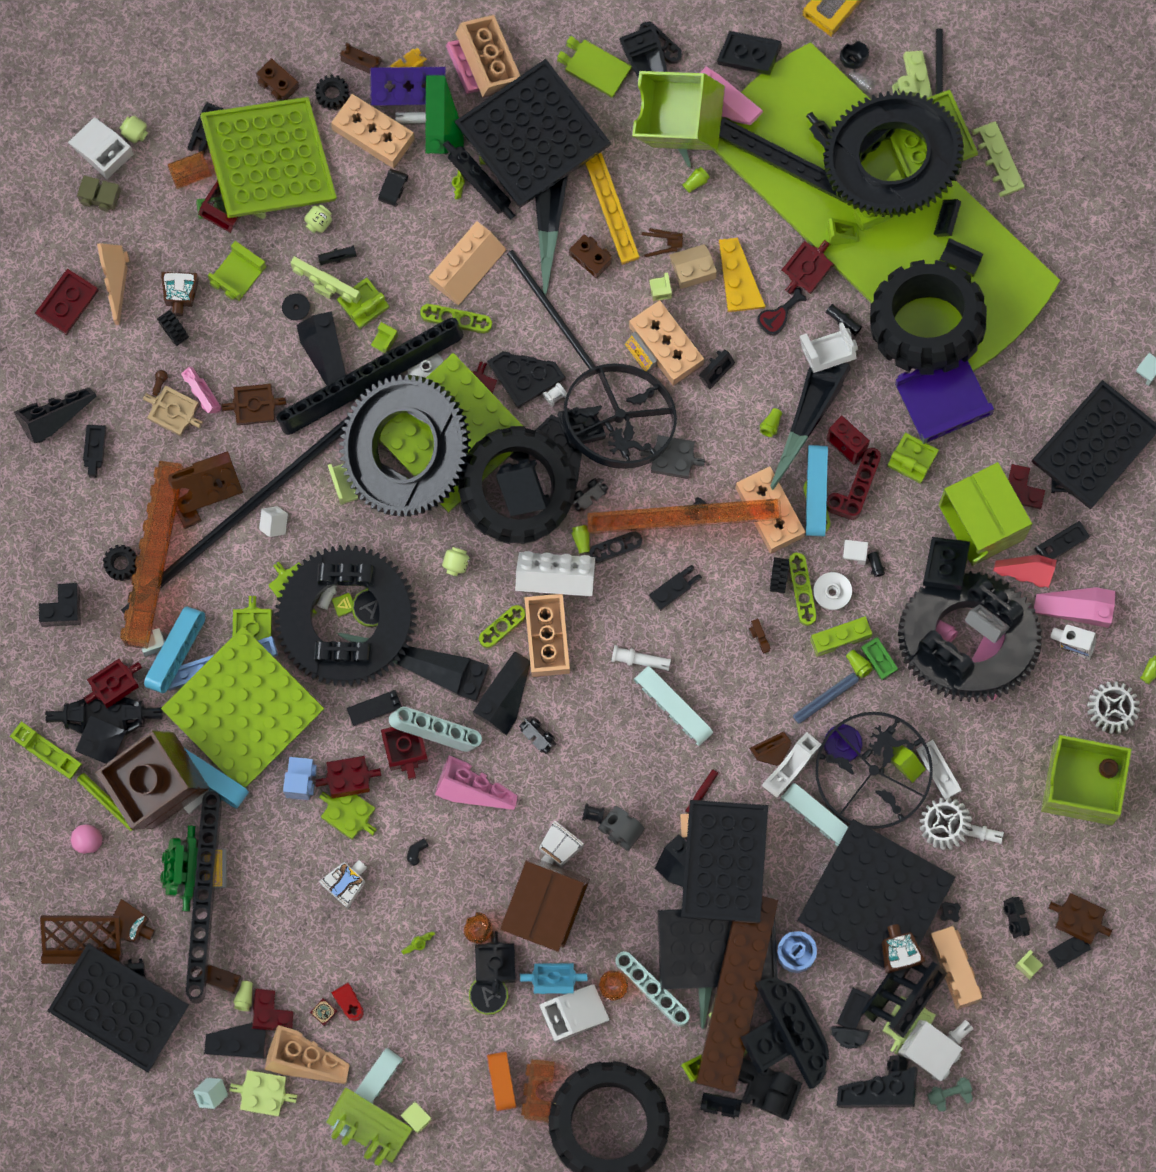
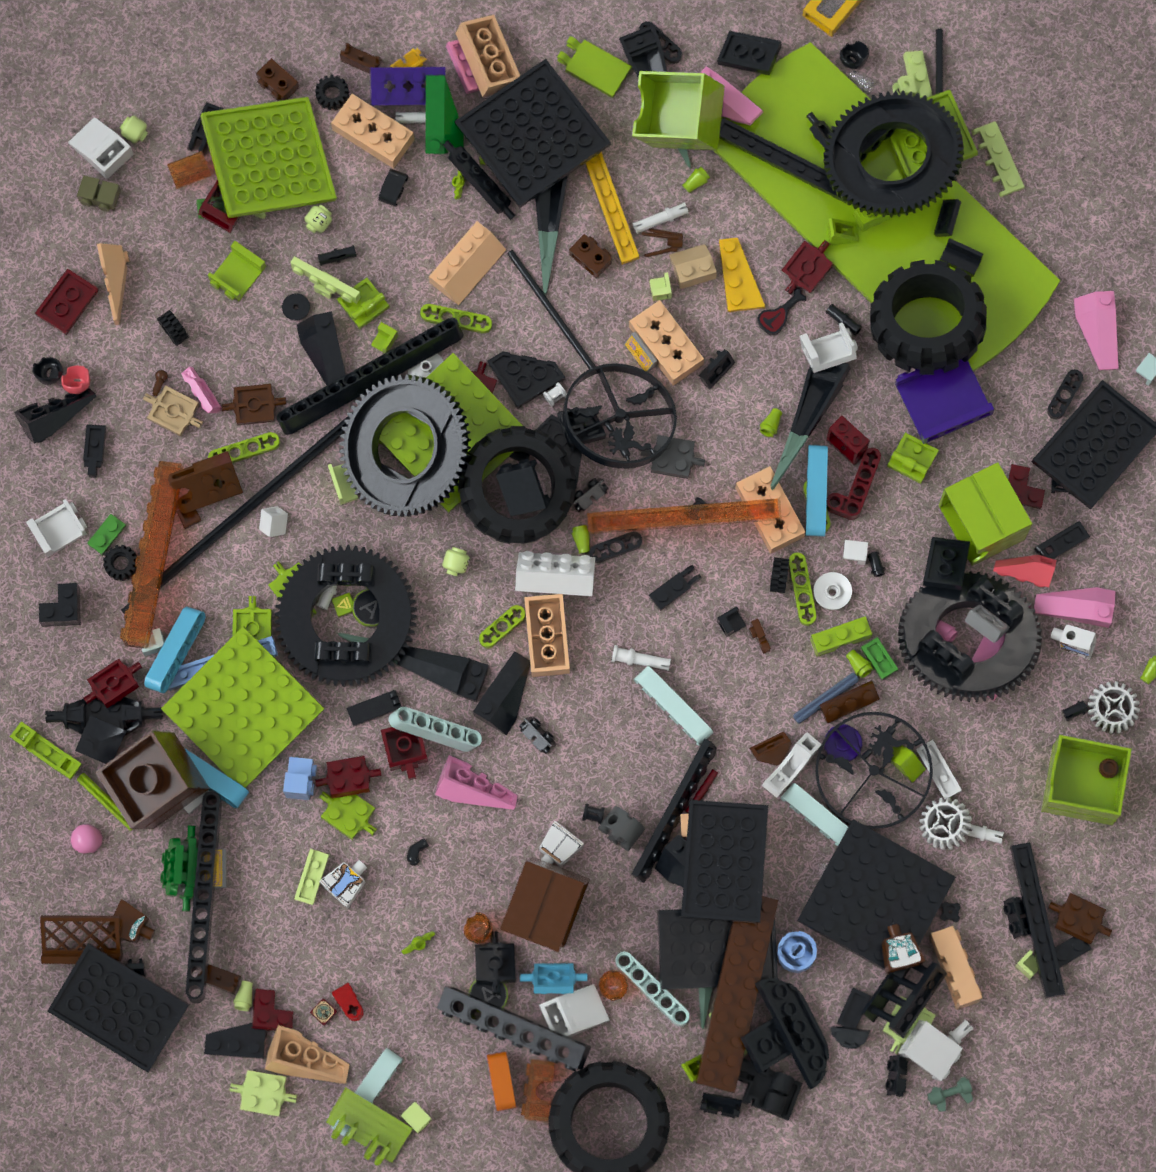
torso [161,272,199,317] -> none
light aqua panel [193,1078,228,1109] -> none
black wing [836,1067,918,1108] -> none
none -> white panel [26,499,87,558]
none -> black hair [32,357,63,385]
none -> coral hair [61,365,90,394]
none -> bright green plate [87,514,126,555]
none -> lime beam [208,432,280,463]
none -> yellowish green hinge [294,849,329,905]
none -> black brick [437,986,591,1071]
none -> black plate [631,739,717,883]
none -> white pin [632,202,689,234]
none -> black panel [717,606,746,637]
none -> reddish brown plate [819,681,880,723]
none -> black plate [1010,842,1065,999]
none -> black beam [1047,369,1083,419]
none -> black pin [1062,700,1088,721]
none -> bright pink wedge [1074,291,1118,370]

